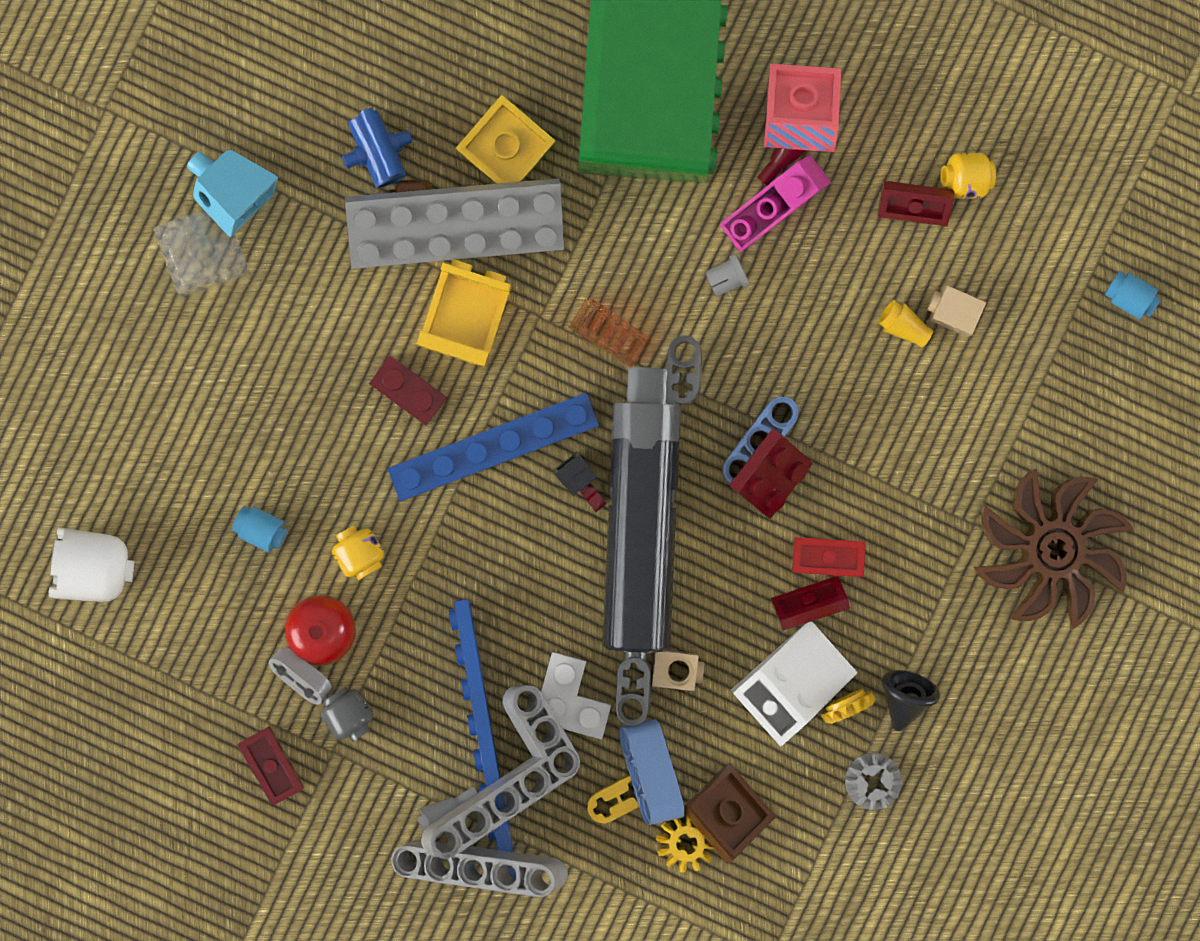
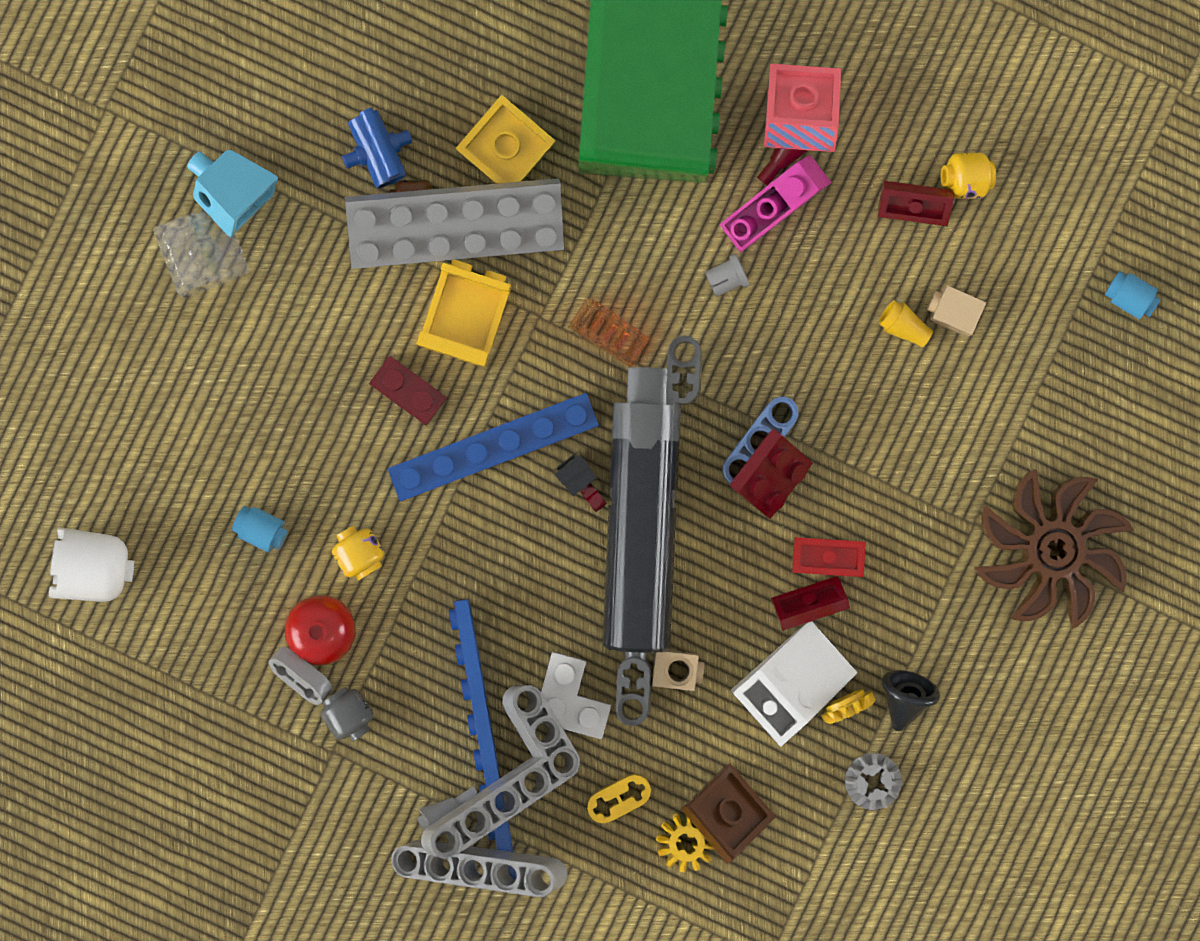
dark red plate [237,726,305,806] -> none
medium blue beam [619,719,684,825] -> none

